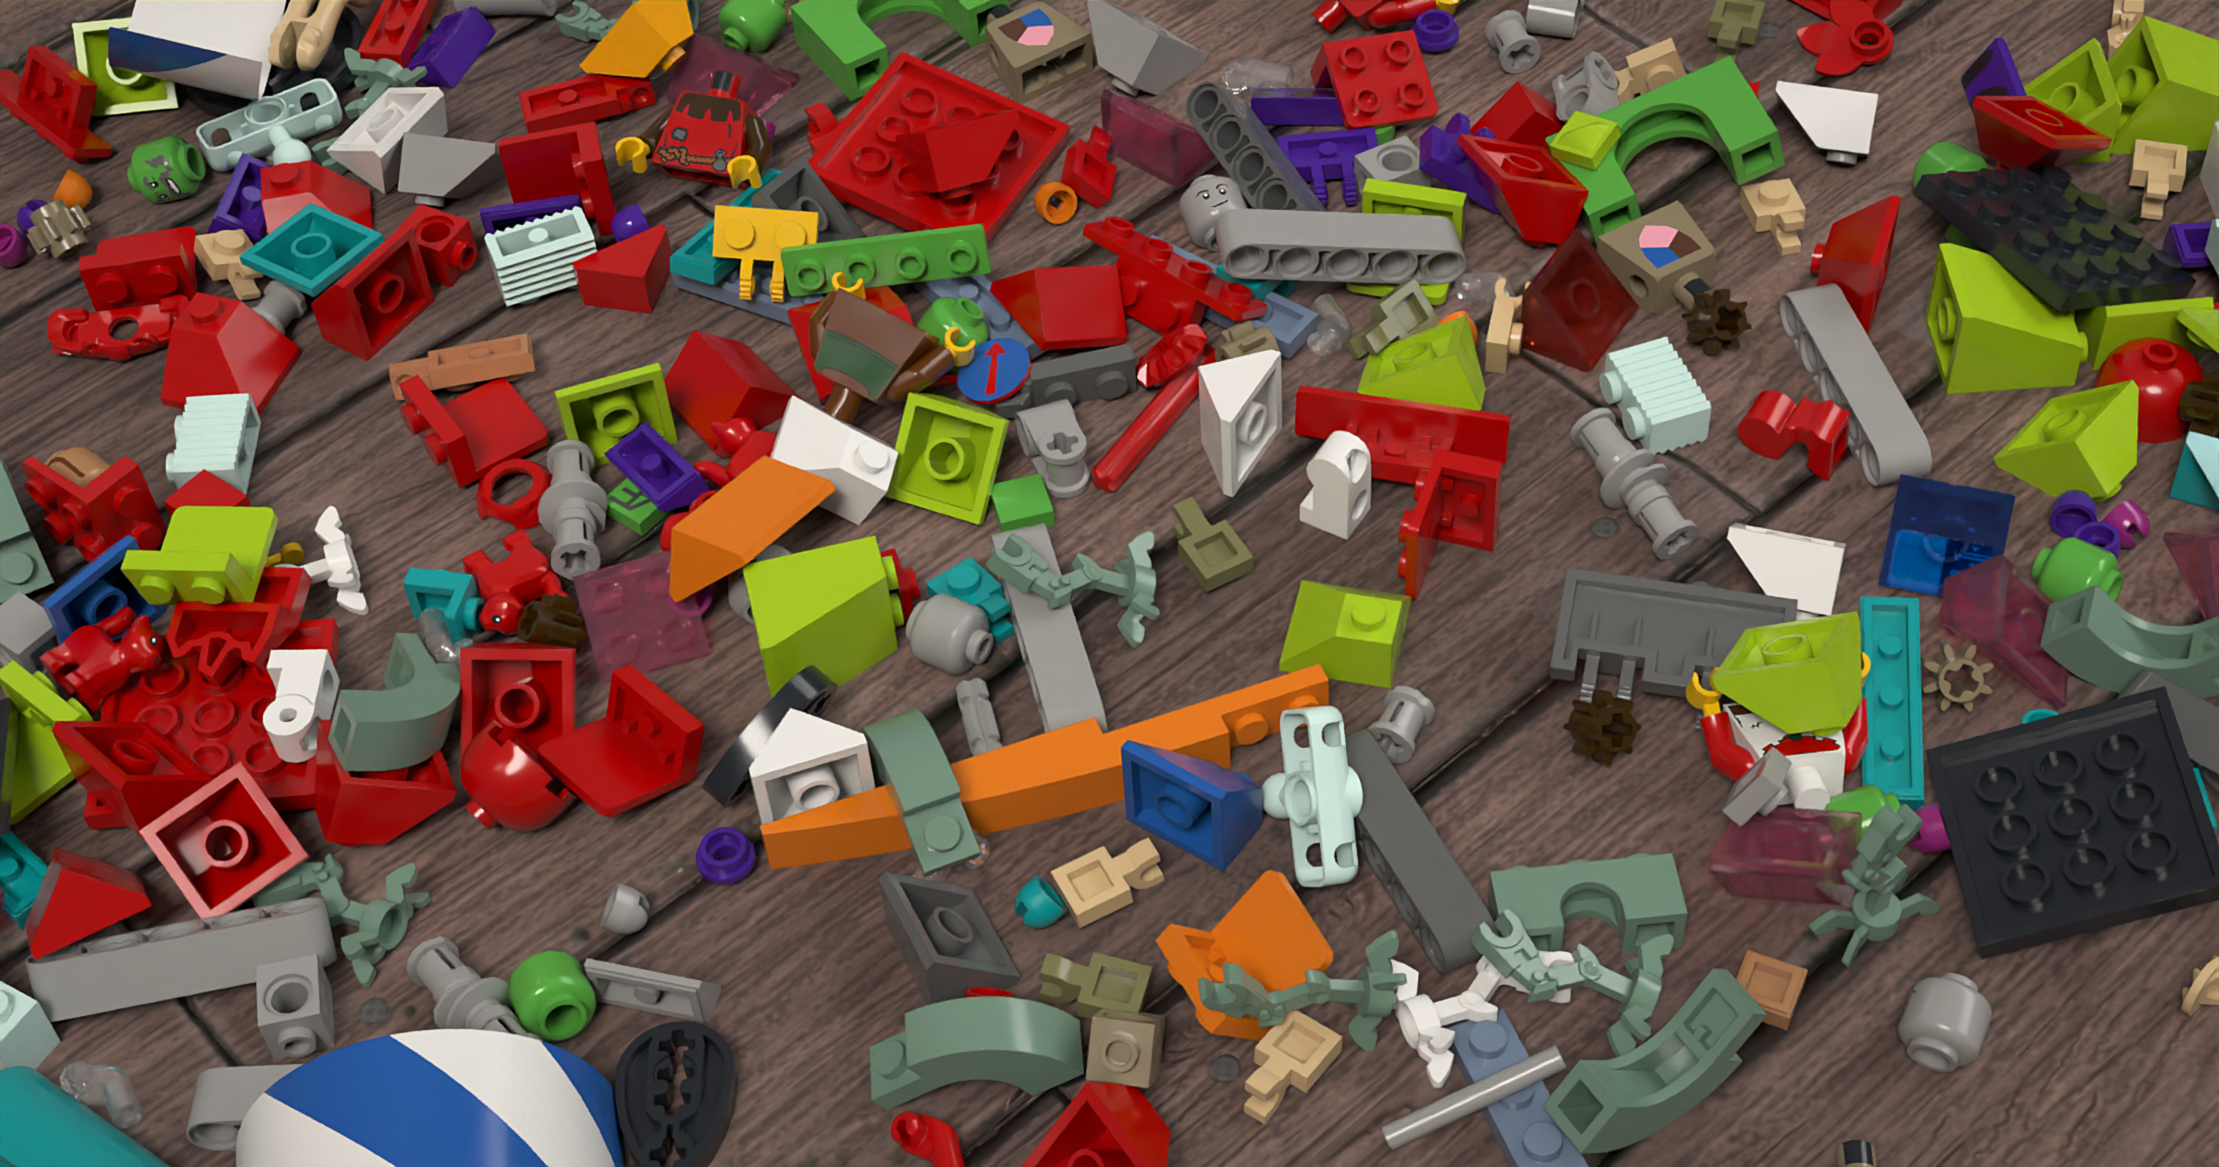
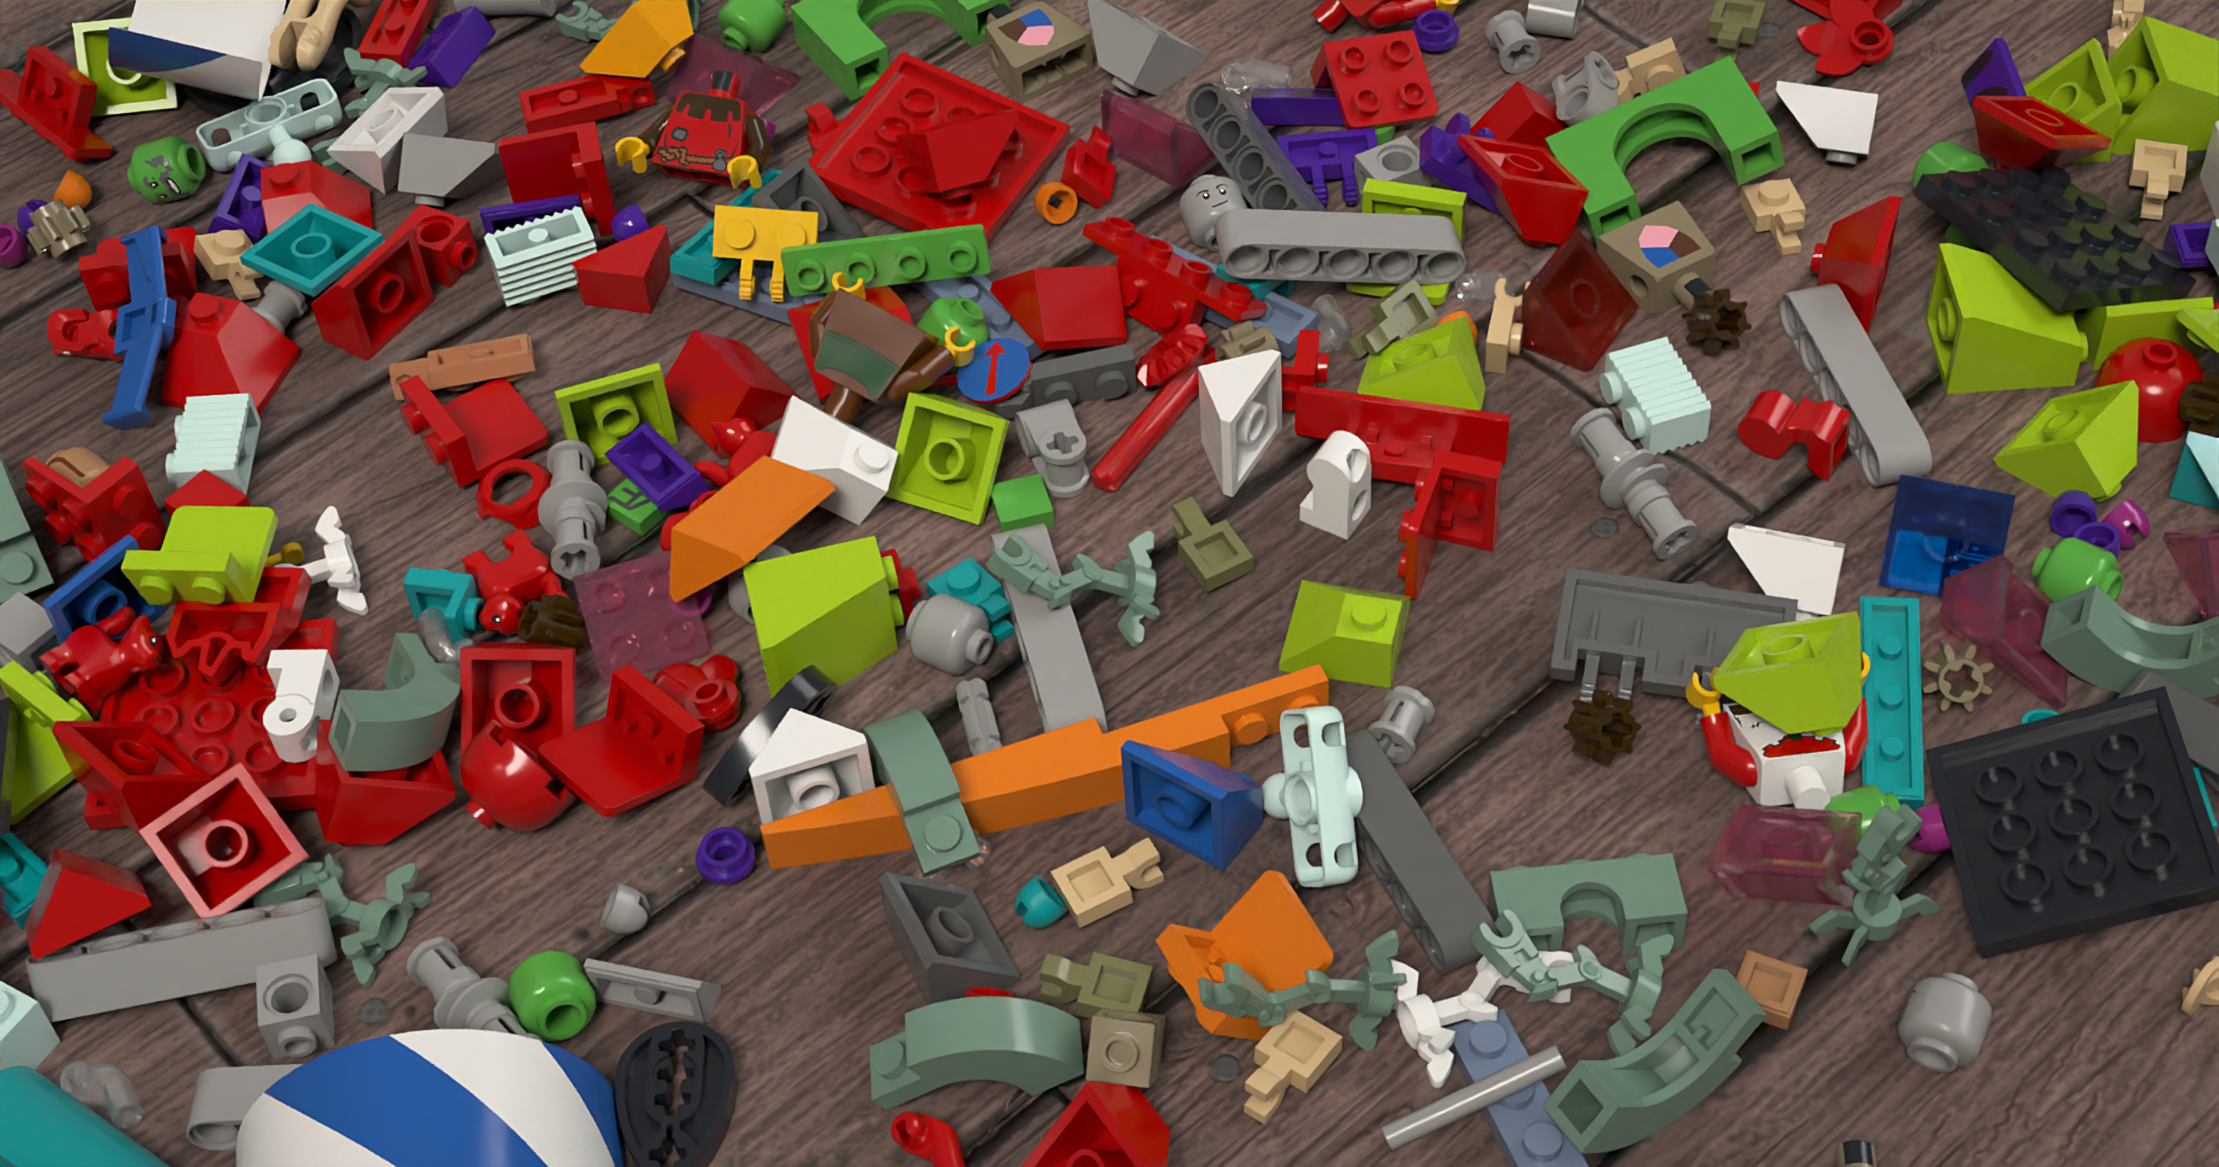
lime tile [1549,110,1621,170] -> none
light grey plate [1722,747,1792,827] -> none
none -> blue plate [102,225,177,430]
none -> red plate [652,654,741,731]
none -> red bracket [1281,329,1330,411]

